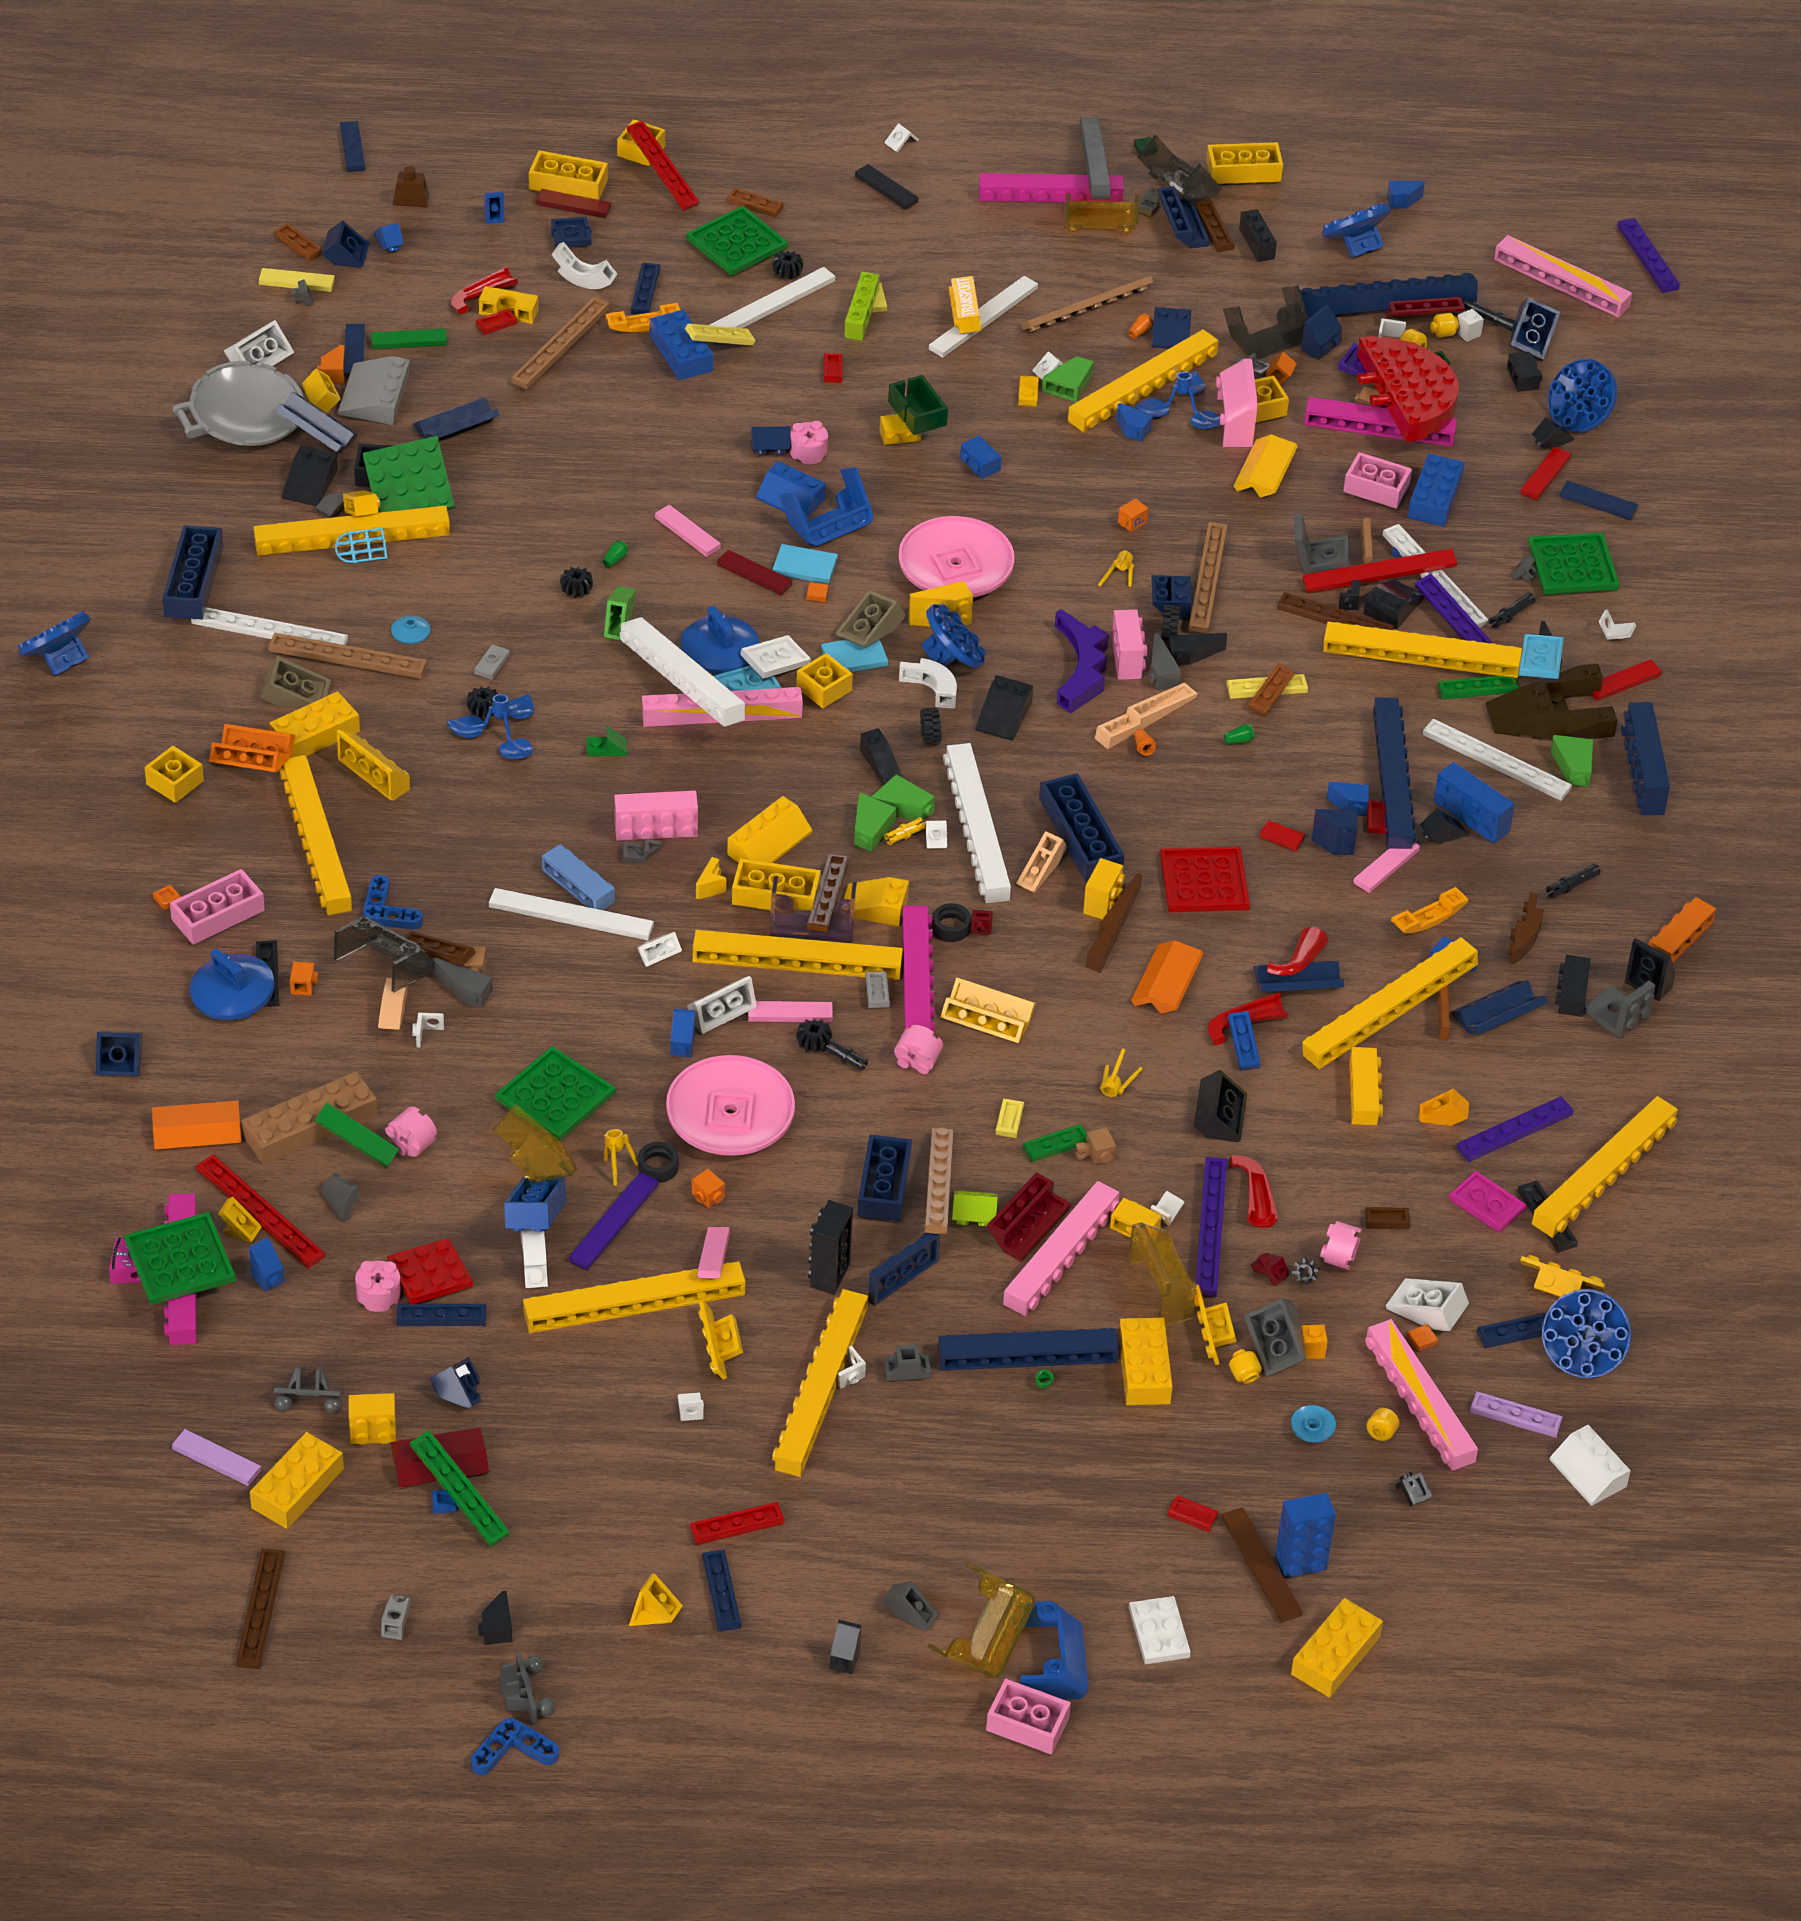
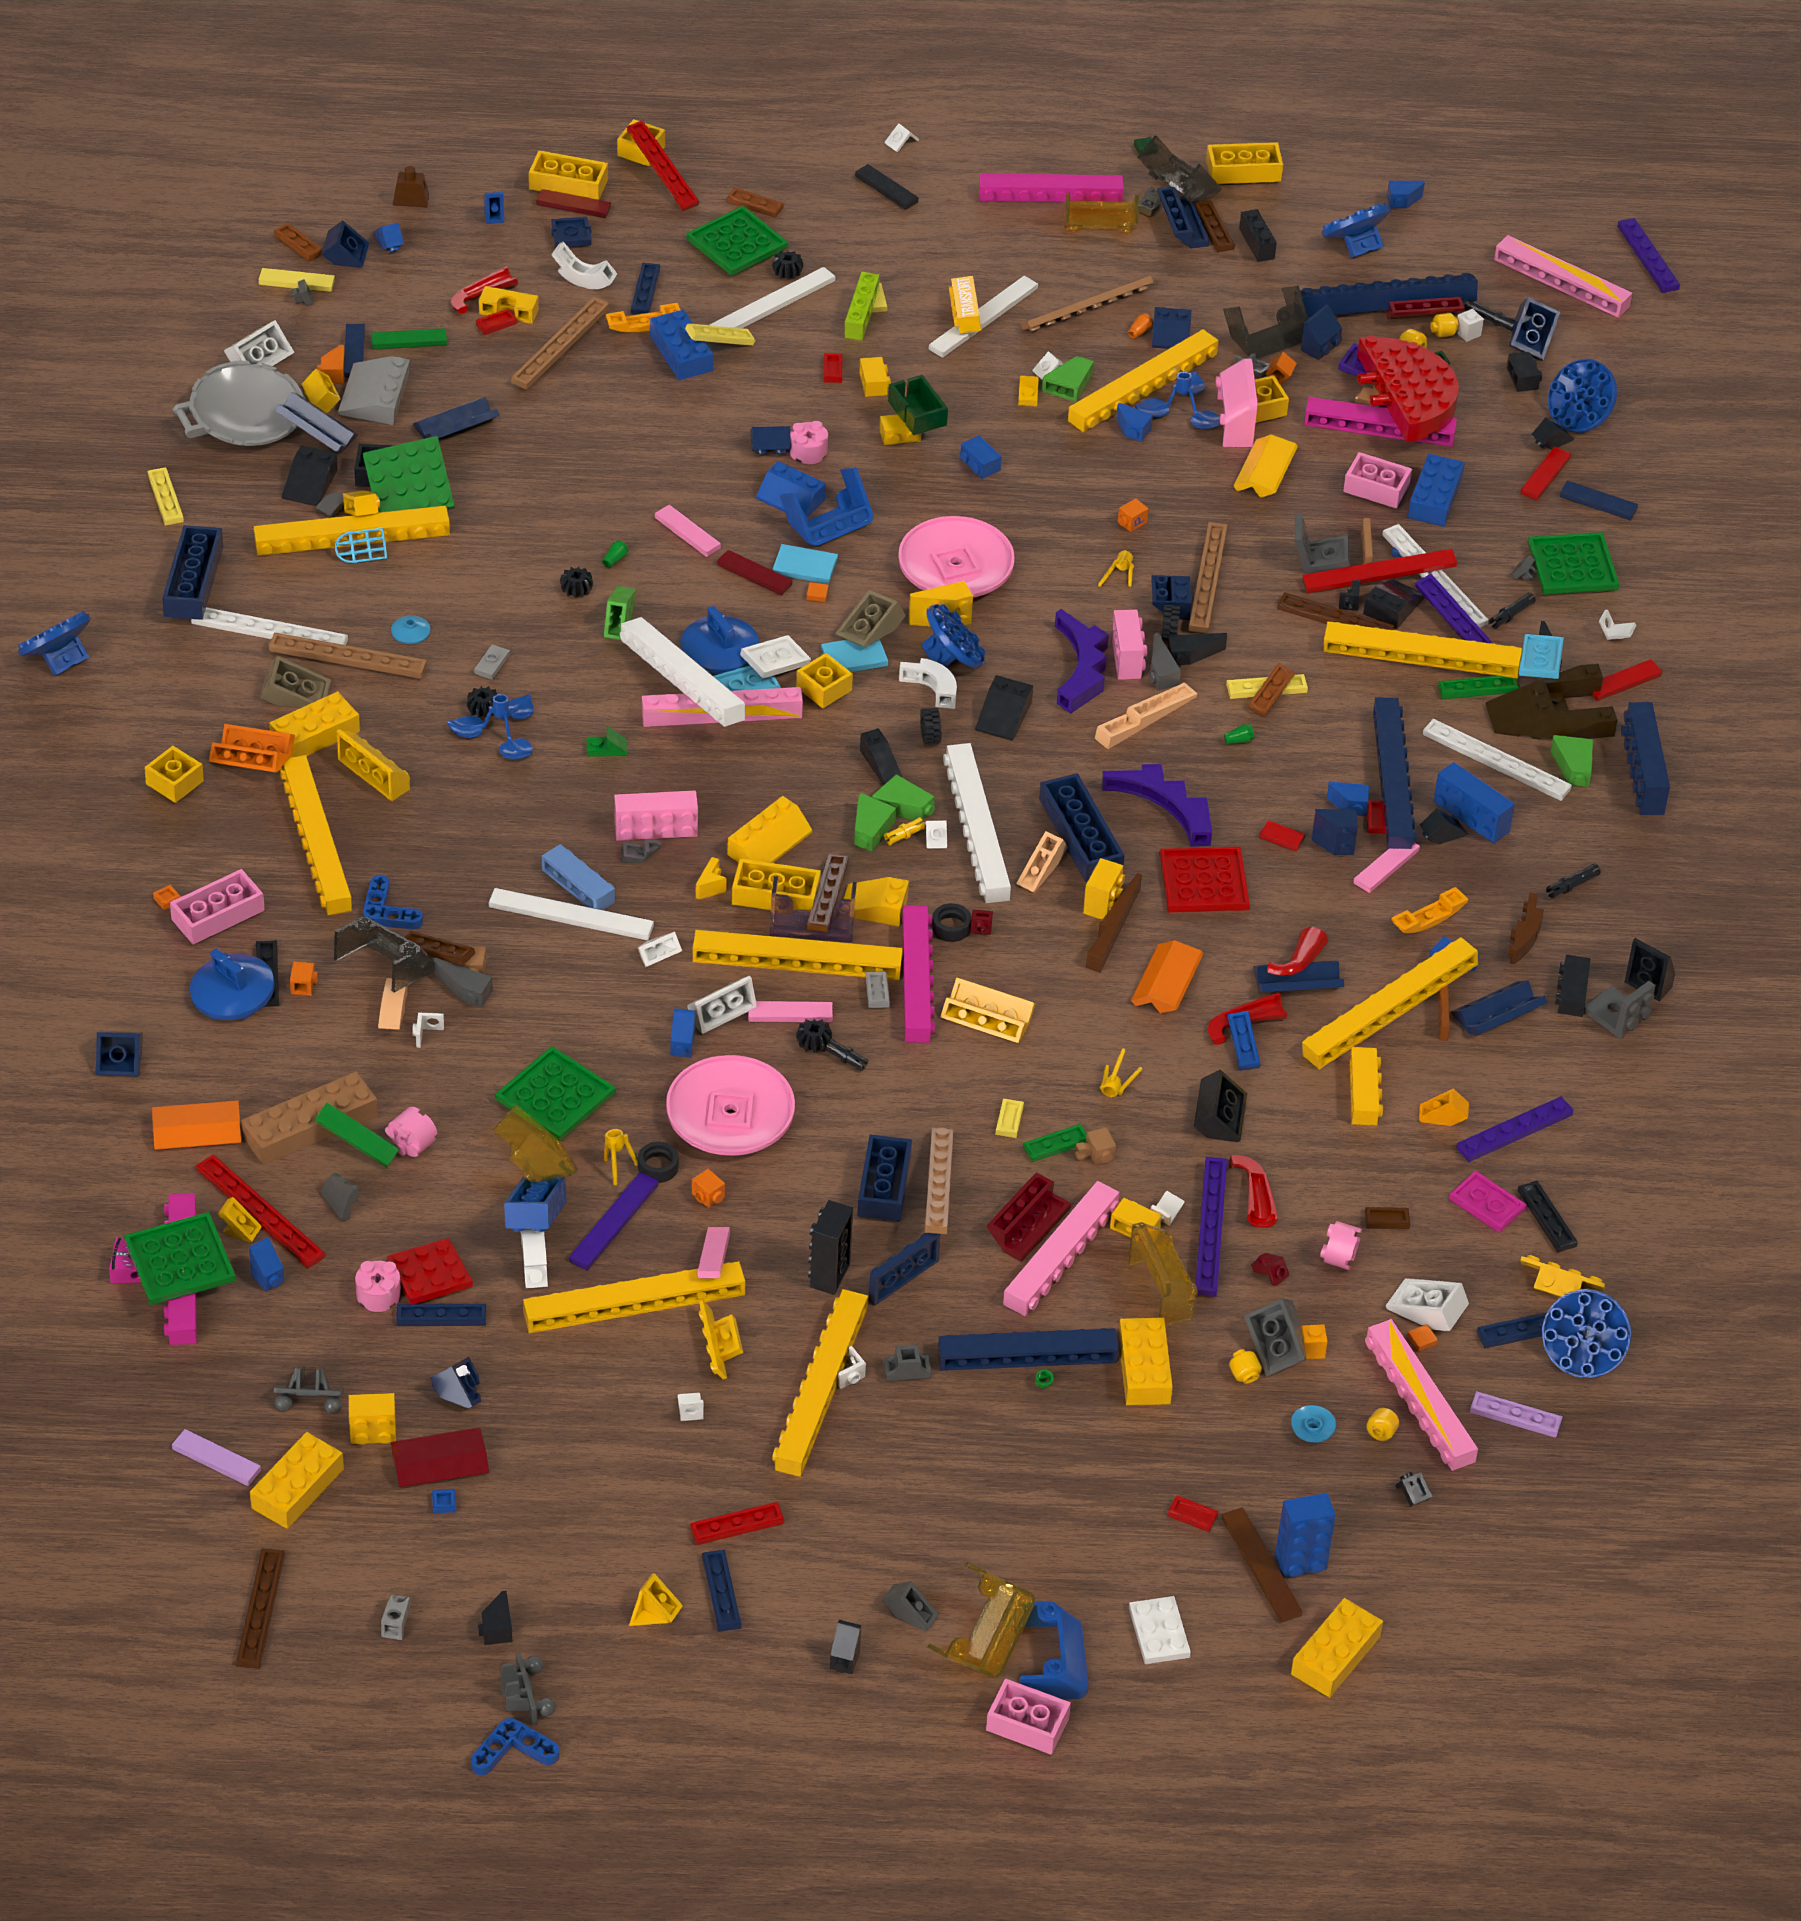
dark blue tile [340,121,365,172] -> none
green plate [410,1430,509,1548] -> none
bright pink brick [894,1025,943,1074] -> none
lime slope [952,1191,998,1226] -> none
dark grey beam [1080,117,1110,199] -> none
orange cone [1134,729,1156,756] -> none
yellow bracket [1192,1284,1237,1365] -> none
black gear [1292,1256,1320,1285] -> none
white bracket [1378,319,1406,338] -> none
yellow brick [1531,1096,1678,1238] -> none
white slope [1550,1425,1631,1506] -> none
orange brick [1648,897,1716,963] -> none
none -> light yellow tile [147,467,184,526]
none -> yellow brick [859,357,891,397]
none -> dark purple arch [1101,764,1212,847]

